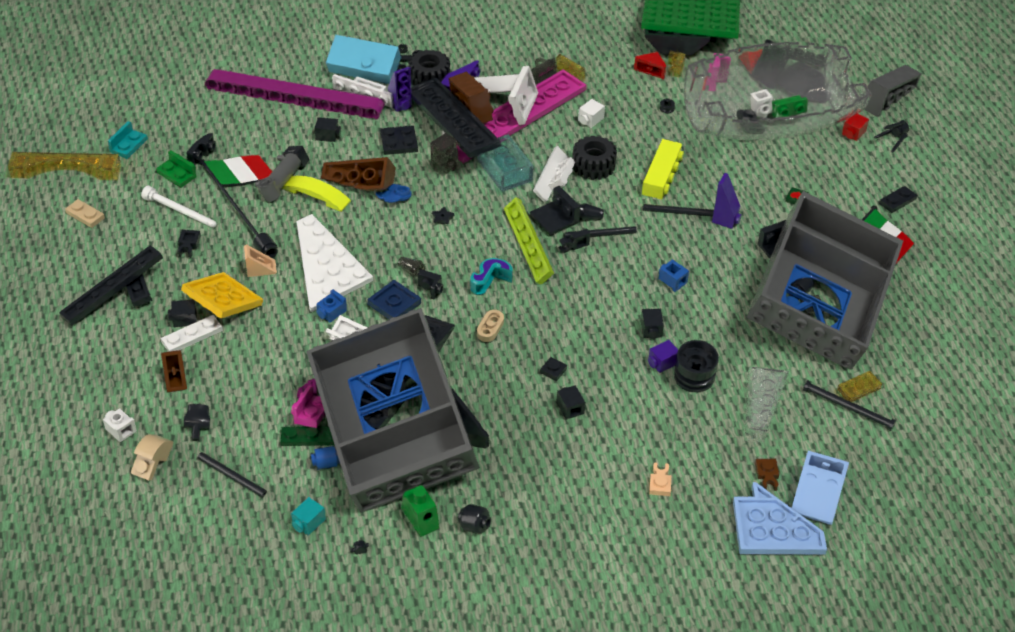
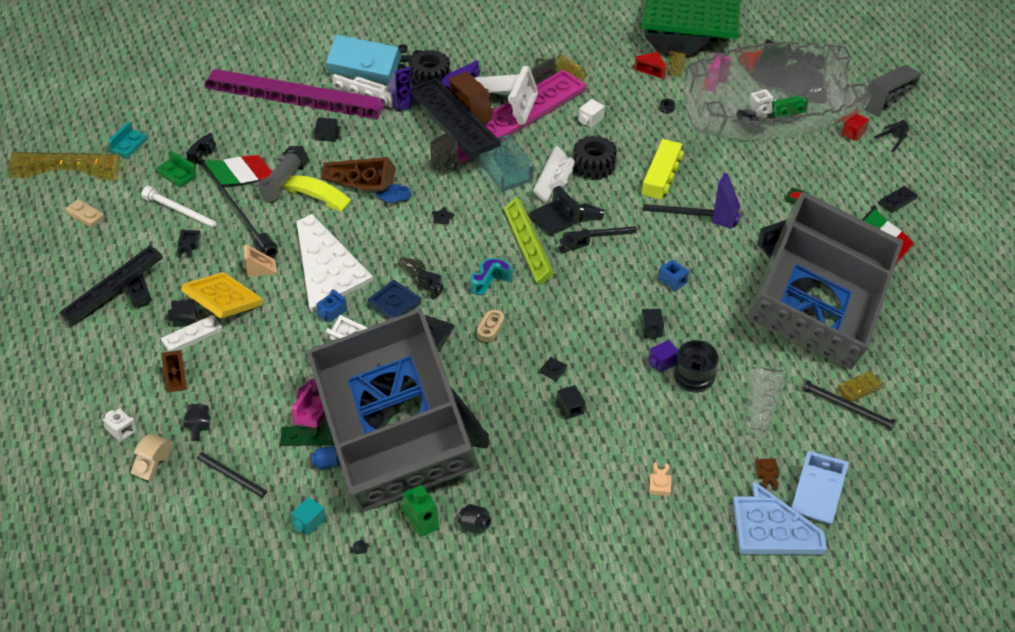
black plate [380,125,418,155] -> none

